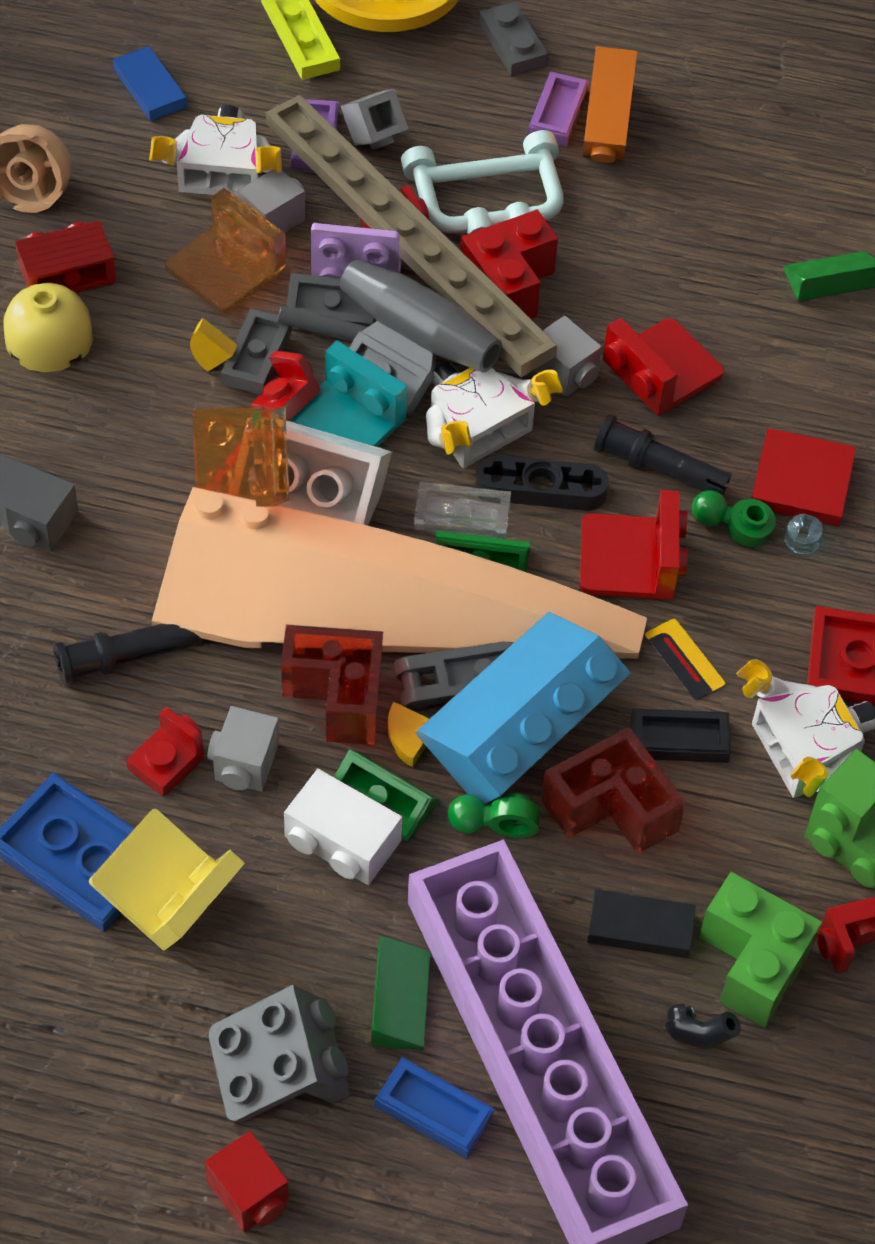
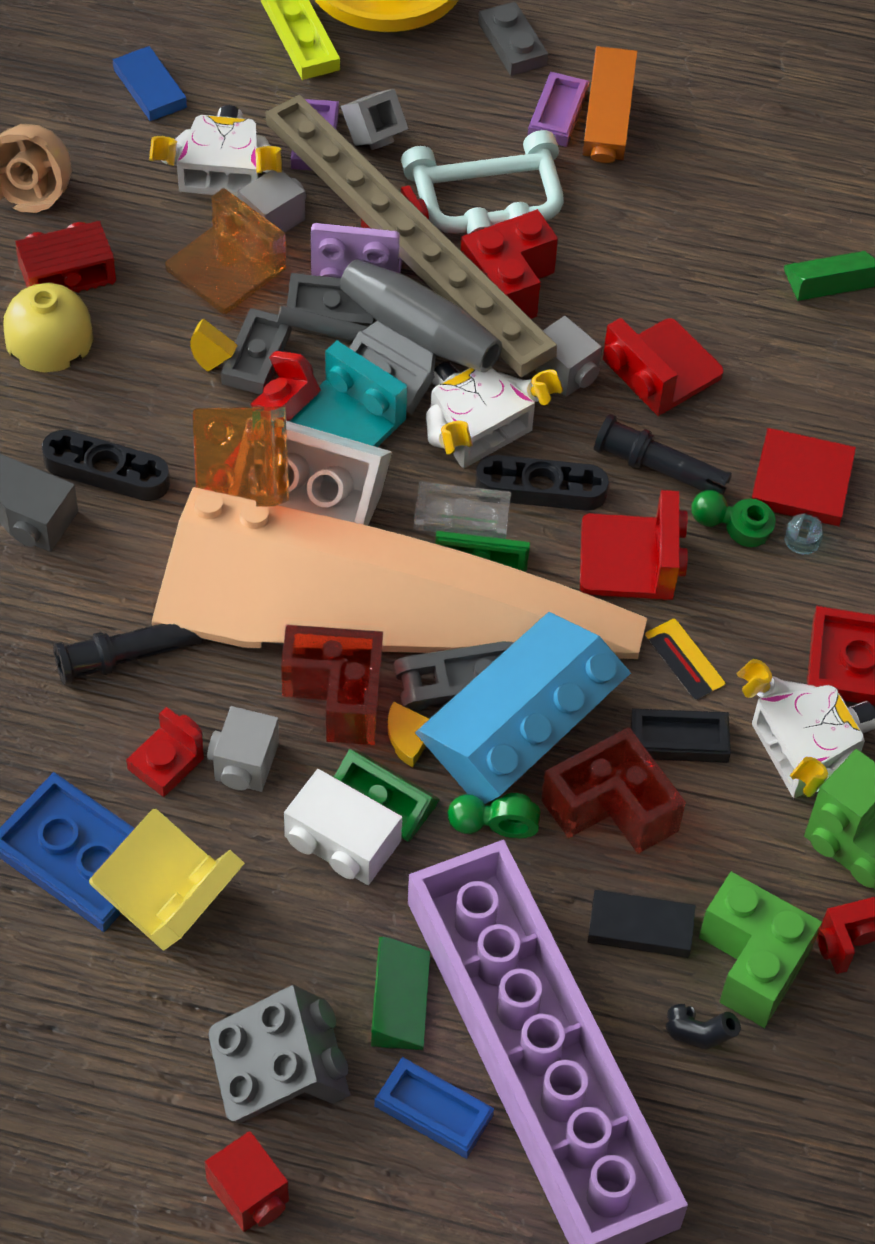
none -> black beam [42,430,170,501]

